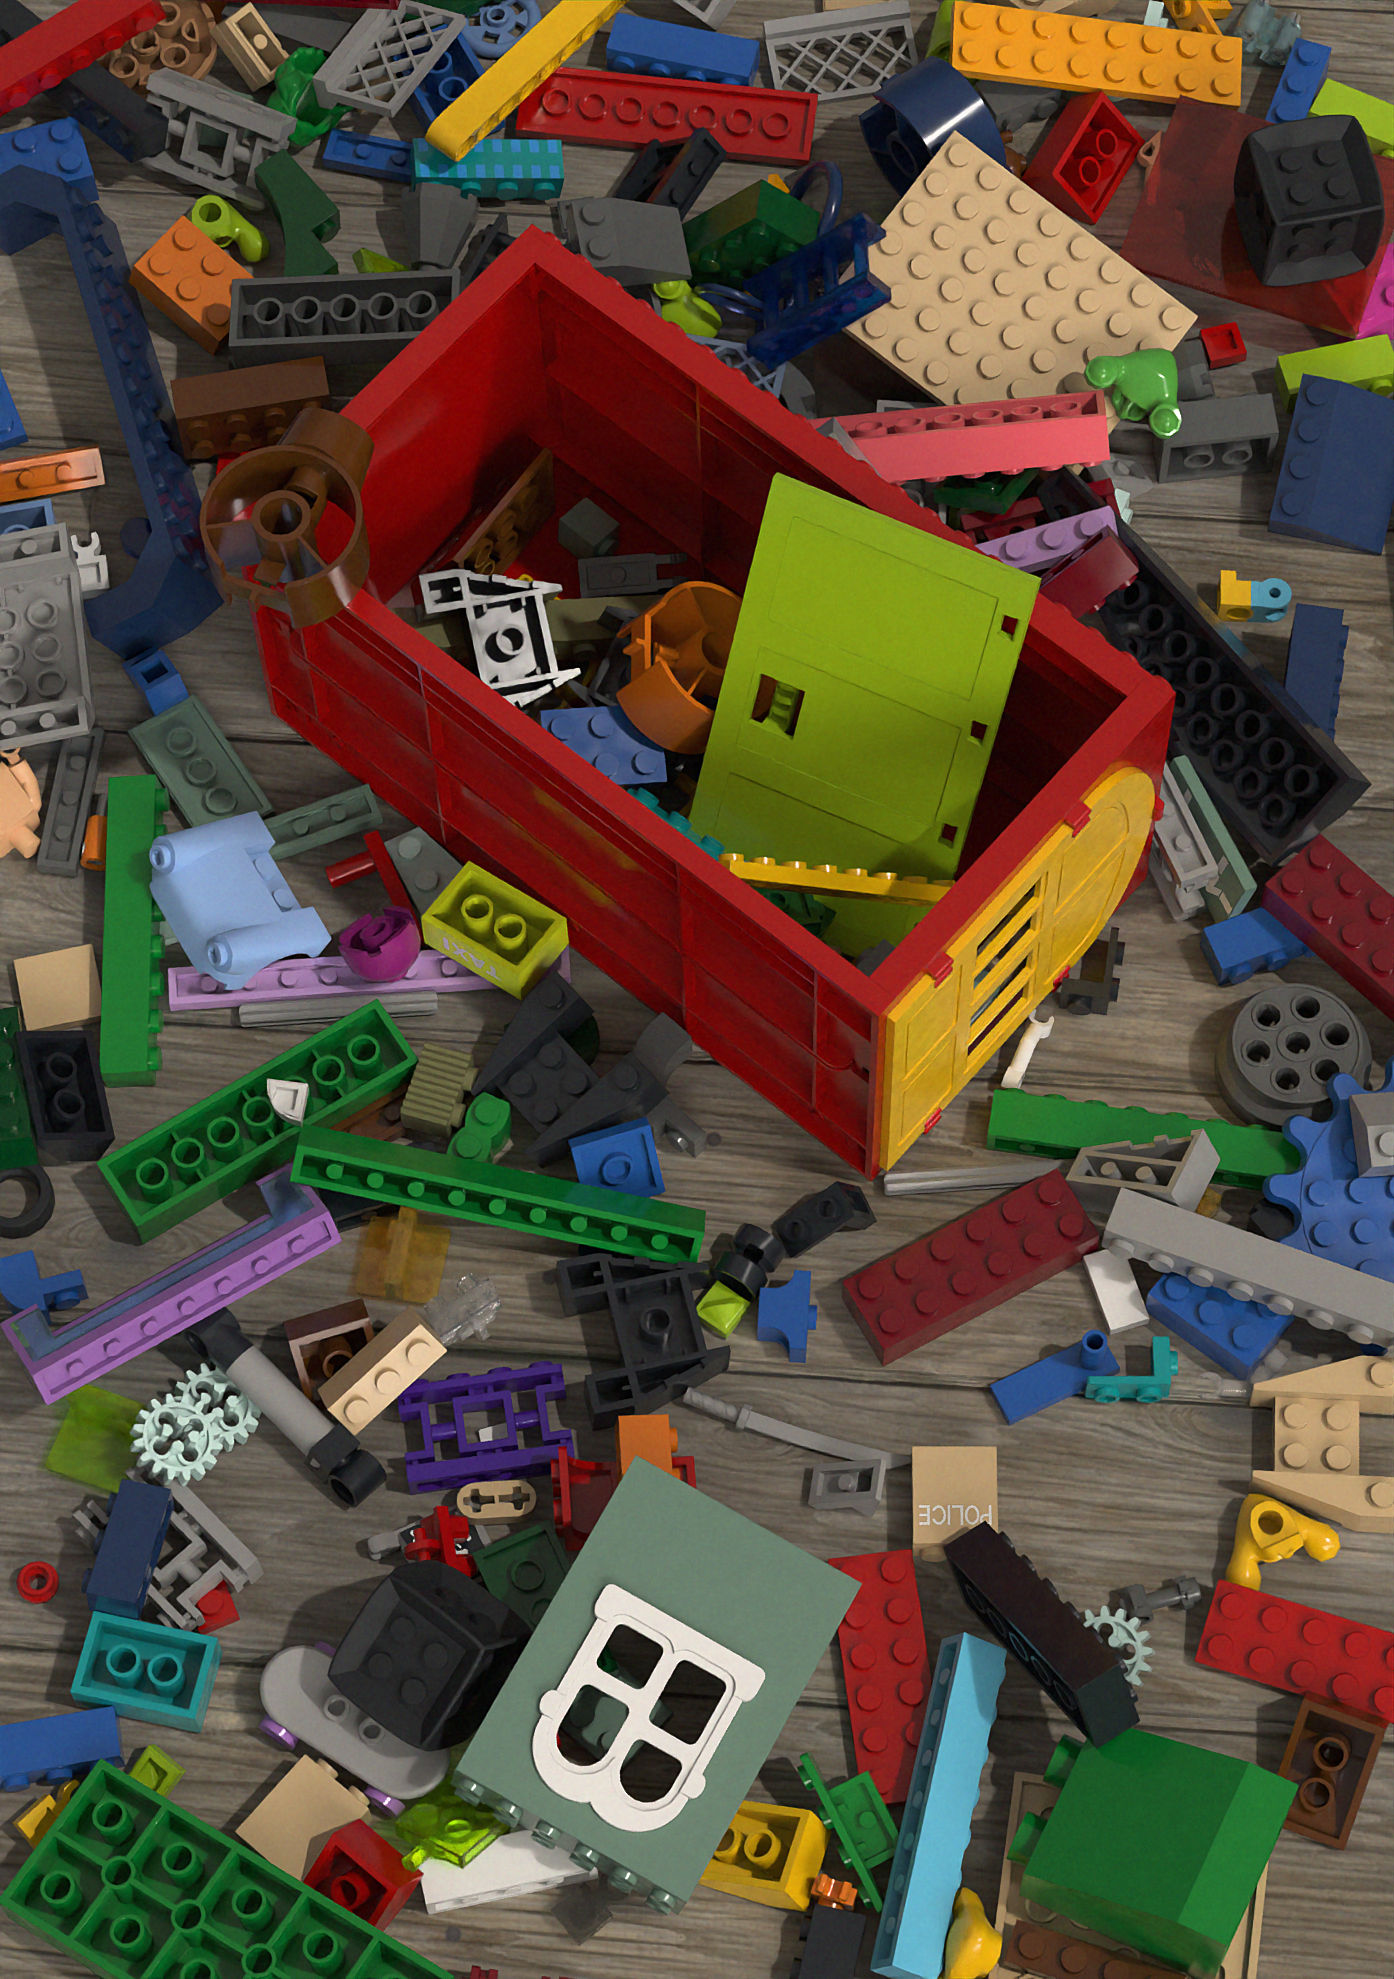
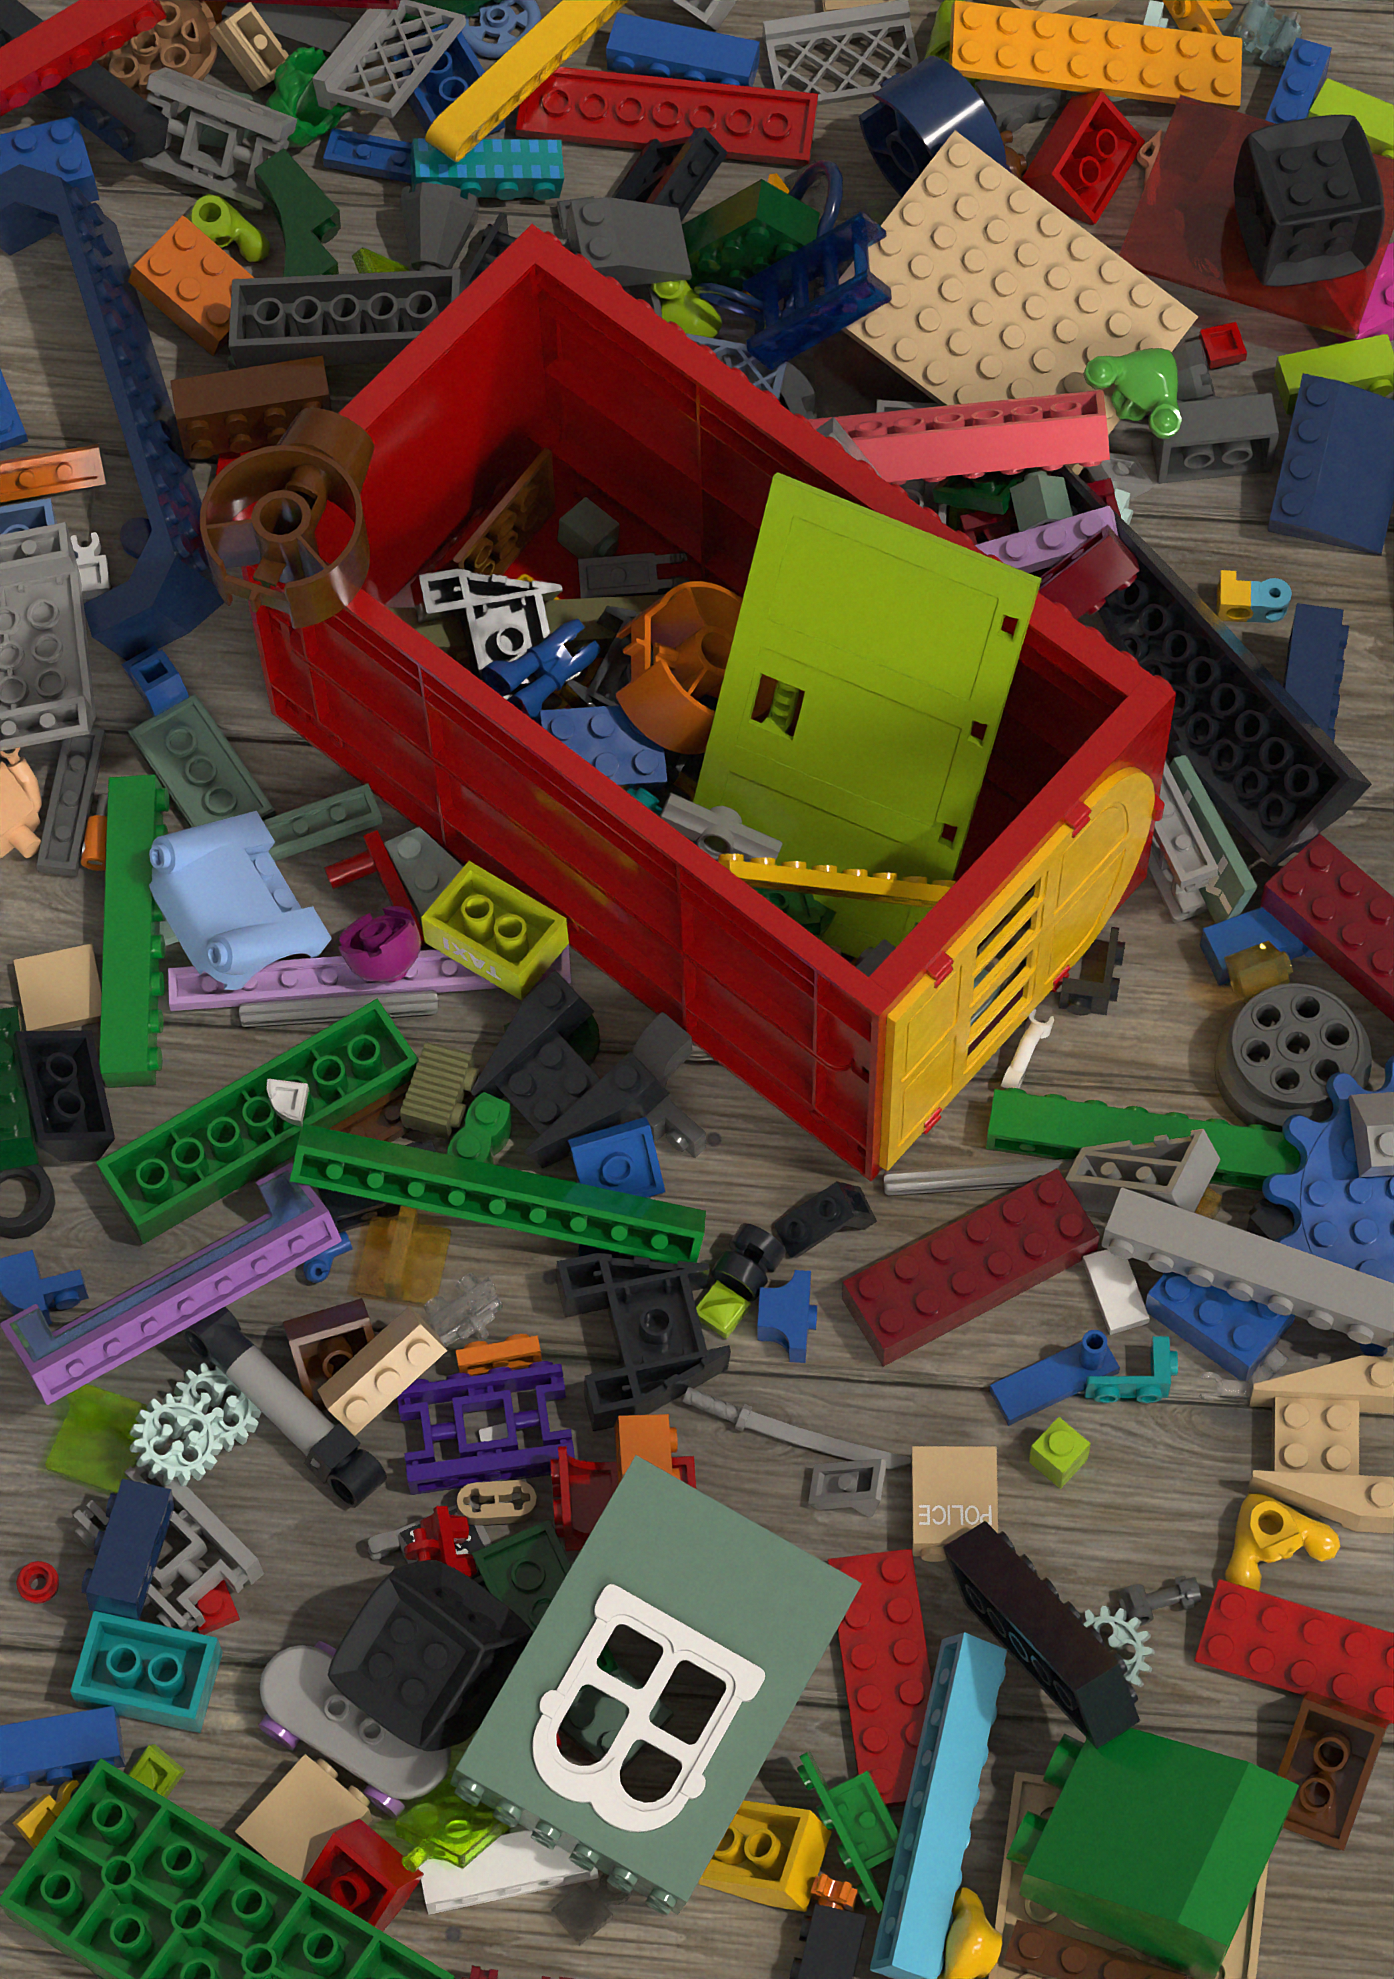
none -> blue arm [303,1231,353,1283]
none -> orange plate [456,1334,542,1376]
none -> blue piece [482,618,602,722]
none -> light grey piece [659,793,782,862]
none -> sand green brick [1010,471,1073,532]
none -> lime brick [1029,1417,1091,1489]
none -> clear yellow brick [1224,940,1293,1005]

